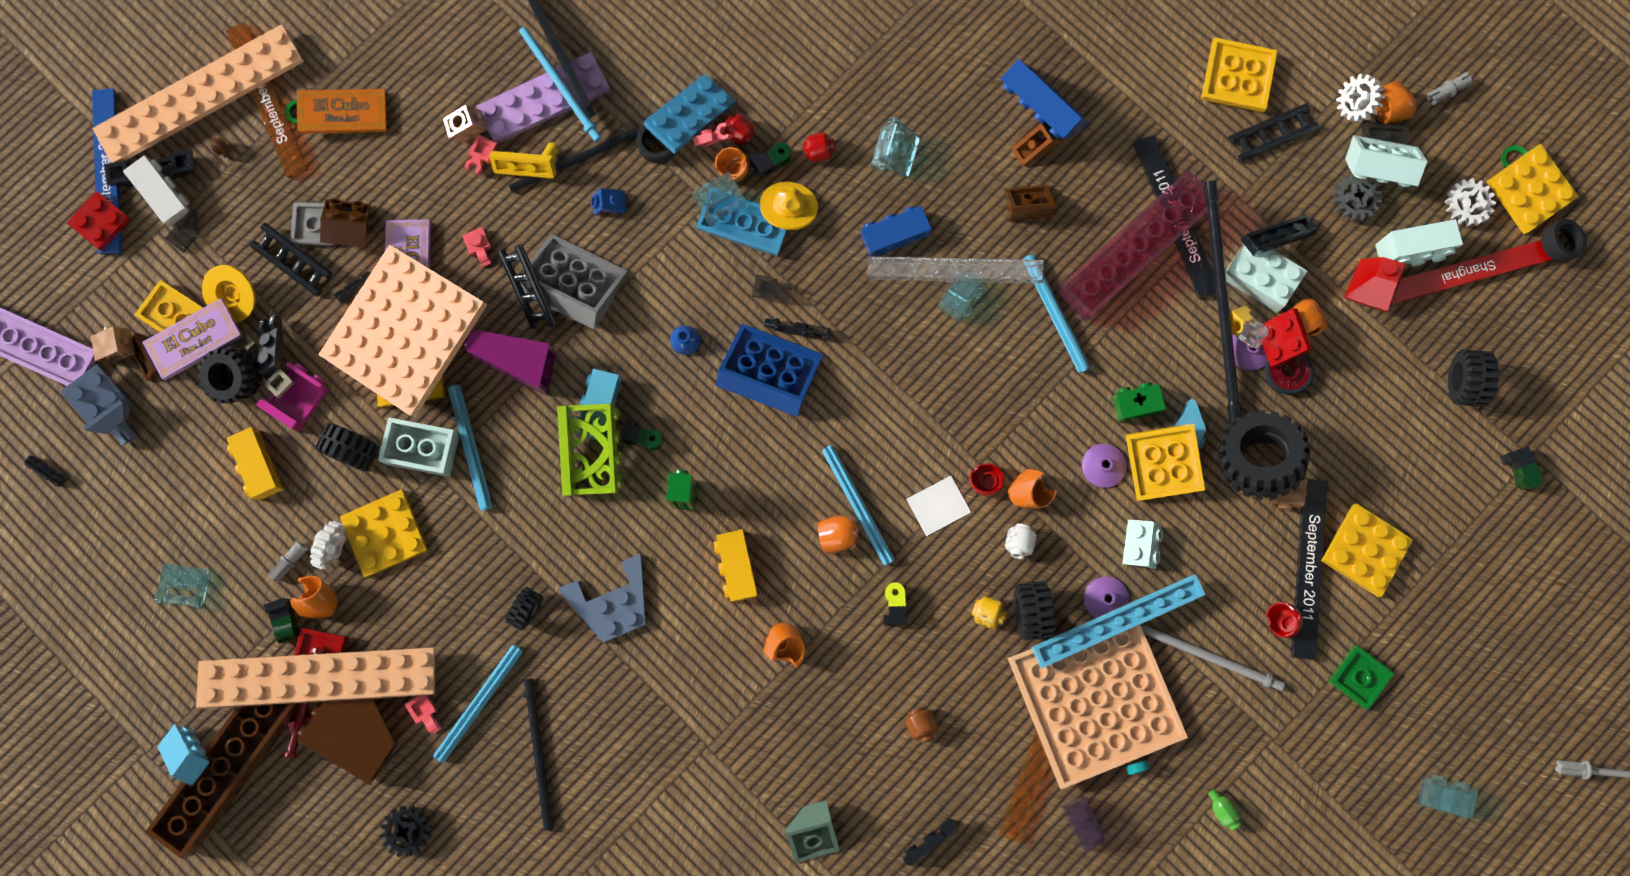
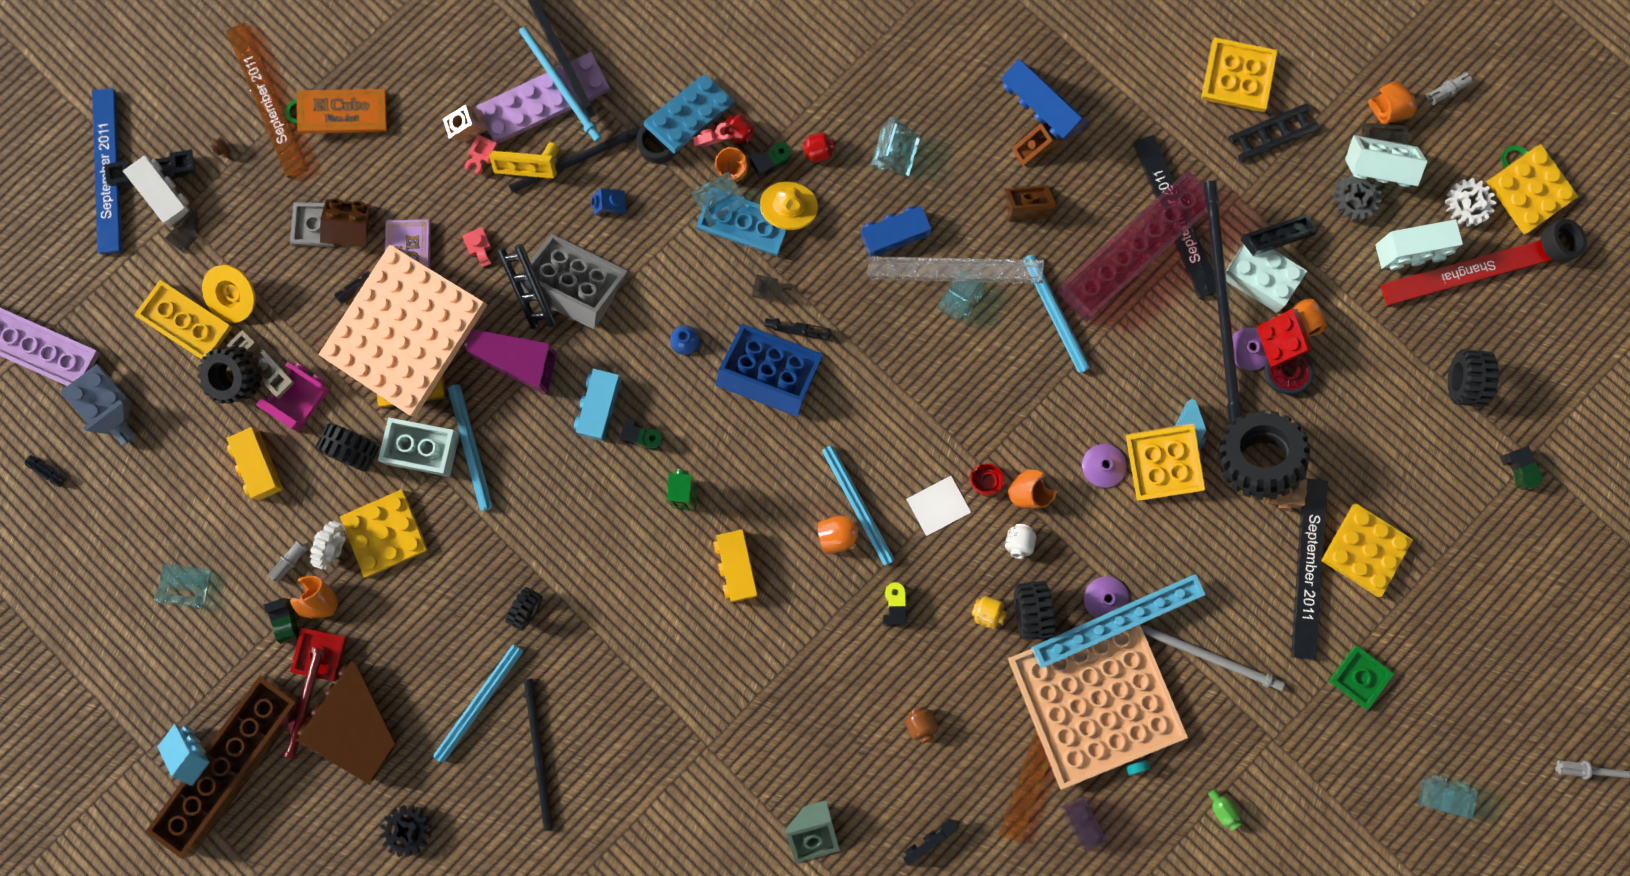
red plate [67,191,131,251] -> none
medium nougat head [91,326,135,363] -> none
light nougat plate [93,24,304,163] -> none
reddish brown slope [132,333,157,382] -> none
lavender tile [143,298,243,380] -> none
light nougat plate [196,648,435,709] -> none
black bar [250,222,333,297] -> none
black hinge [257,314,283,375] -> none
coral plate [405,695,442,734] -> none
lime fence [557,403,623,496] -> none
sand blue wing [559,554,646,643] -> none
orange piece [763,622,806,668] -> none
green brick [1112,382,1166,423] -> none
light aqua bracket [1123,520,1163,569] -> none
clear leg [1230,305,1269,348] -> none
red hair [1266,602,1303,638] -> none
white gear [1336,74,1385,123] -> none
slope [1344,257,1405,312] -> none

